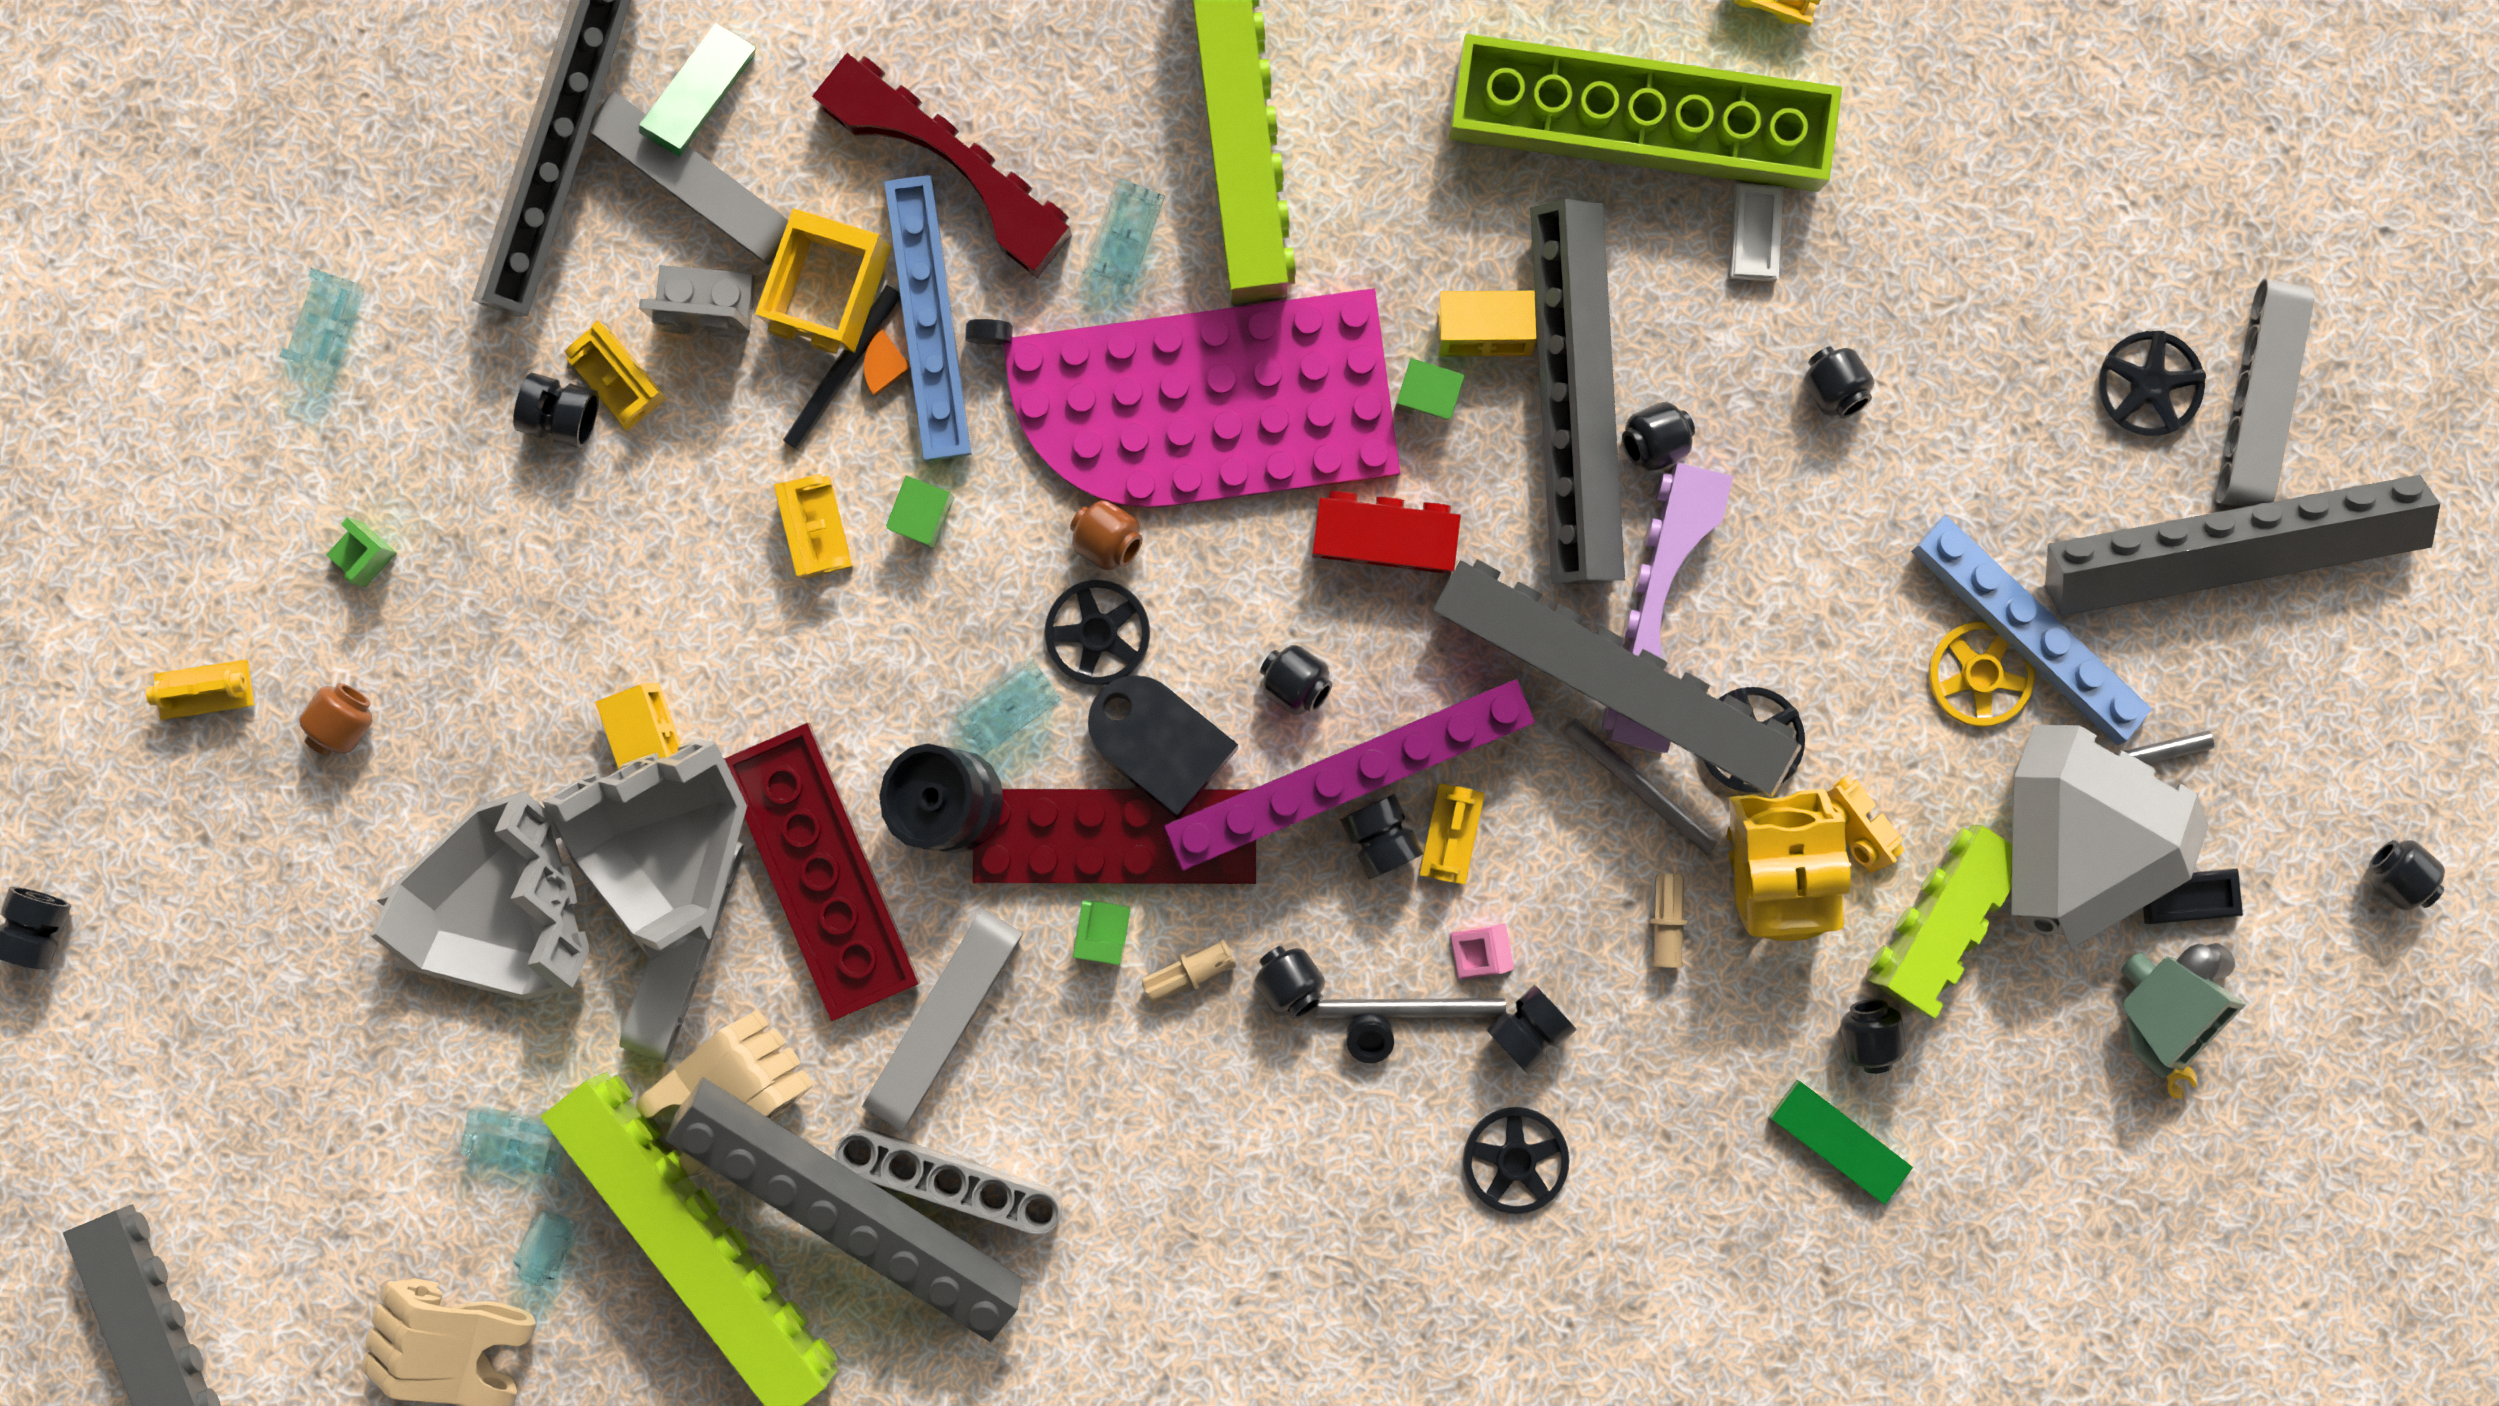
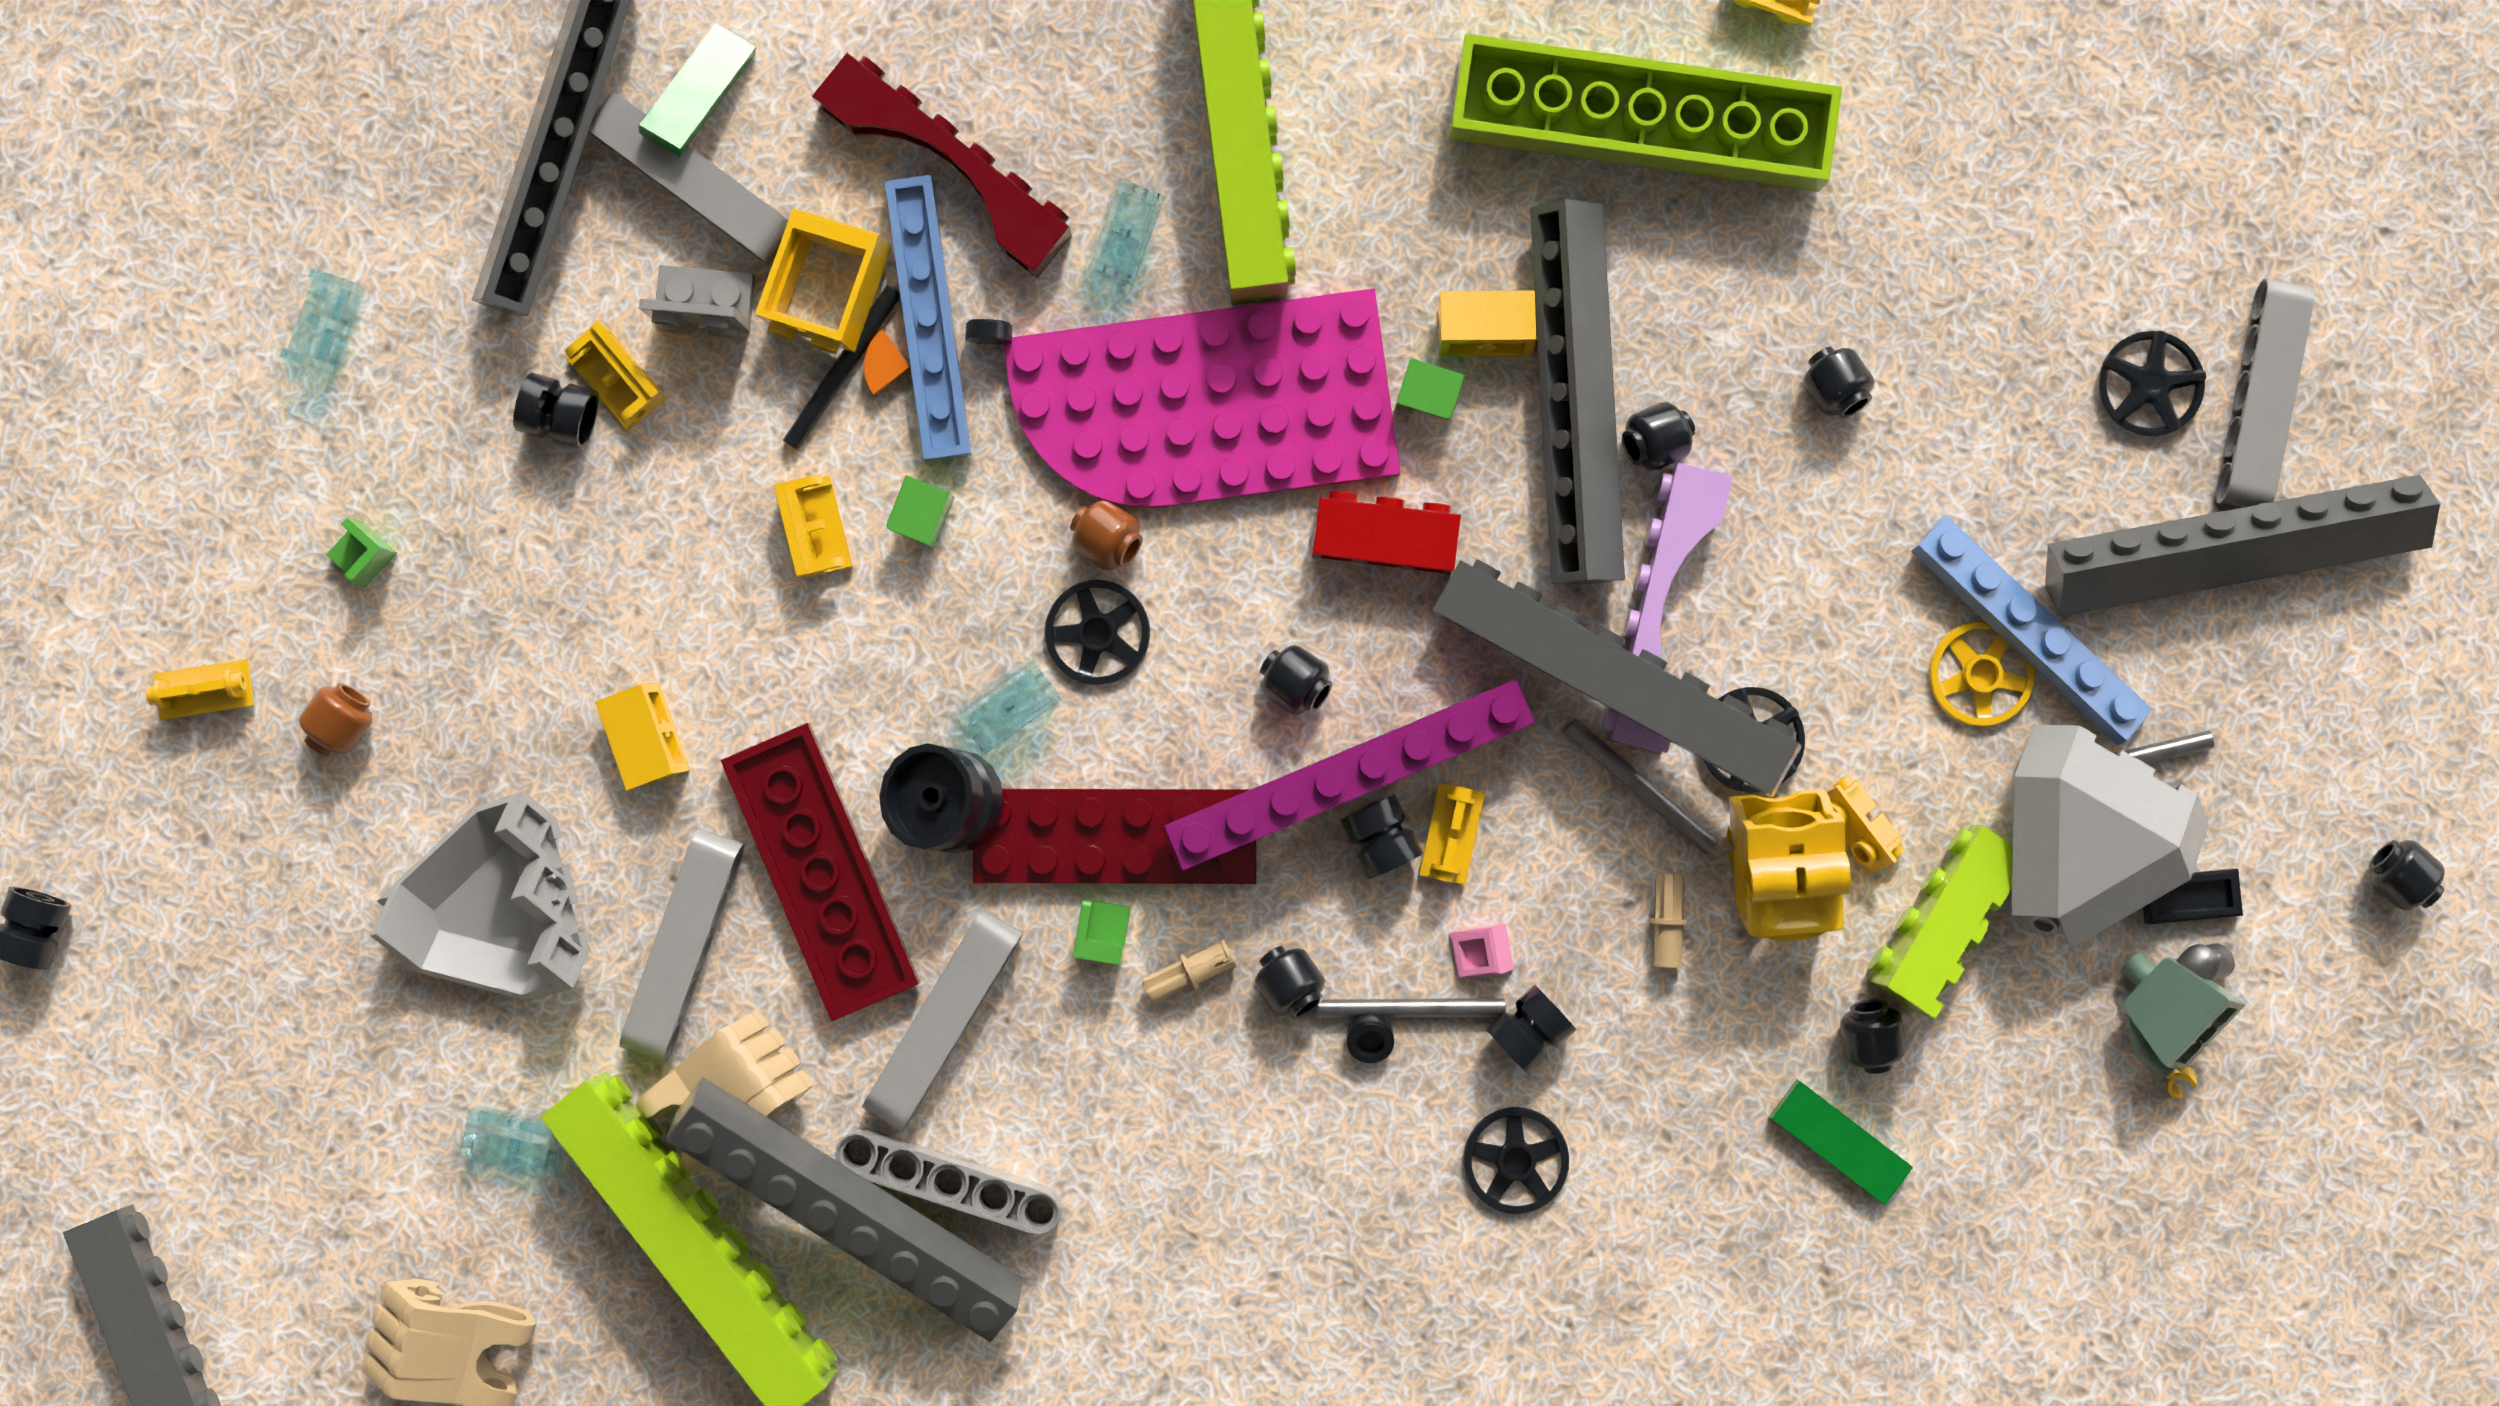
clear light blue brick [512,1210,576,1286] -> none
light grey panel [542,739,747,960] -> none
black tile [1088,675,1238,820] -> none
white tile [1729,183,1784,282] -> none

